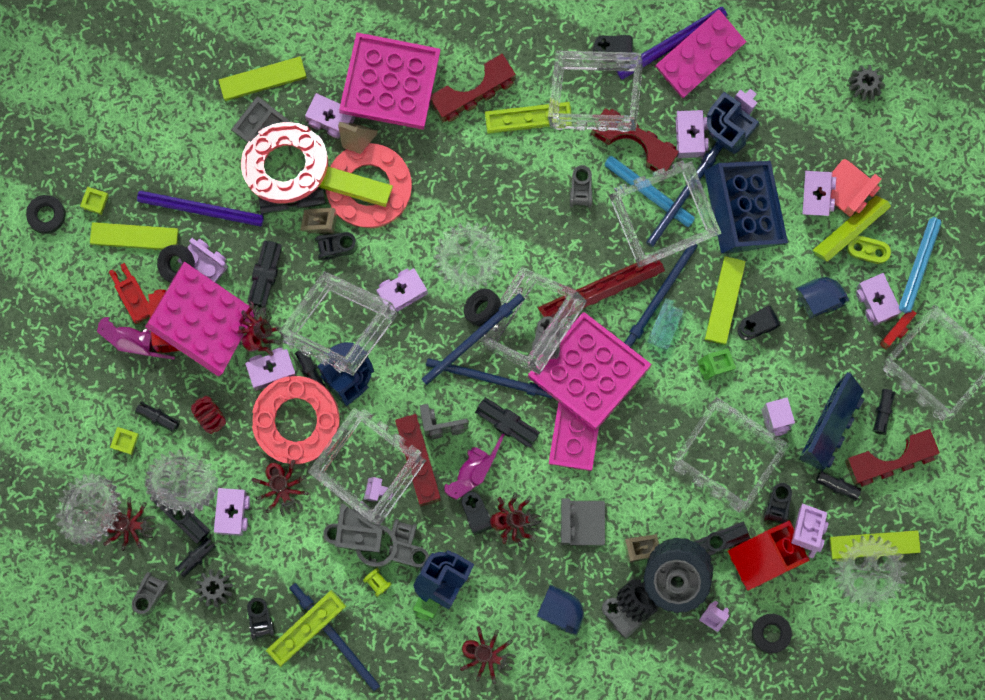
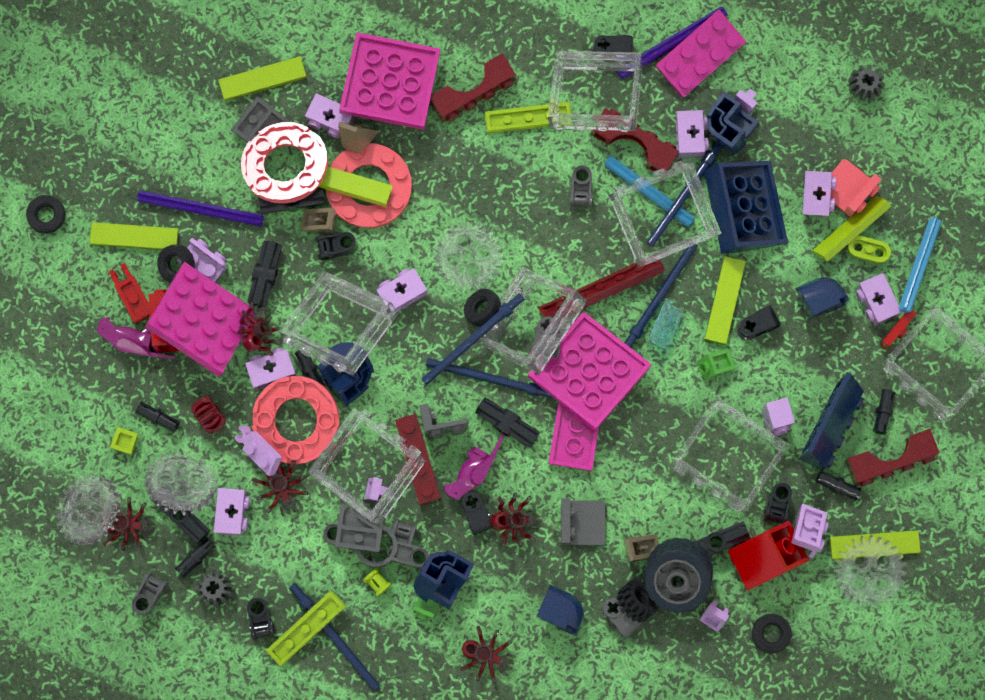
lime plate [80,187,109,215] -> none
none -> lavender plate [235,425,283,476]

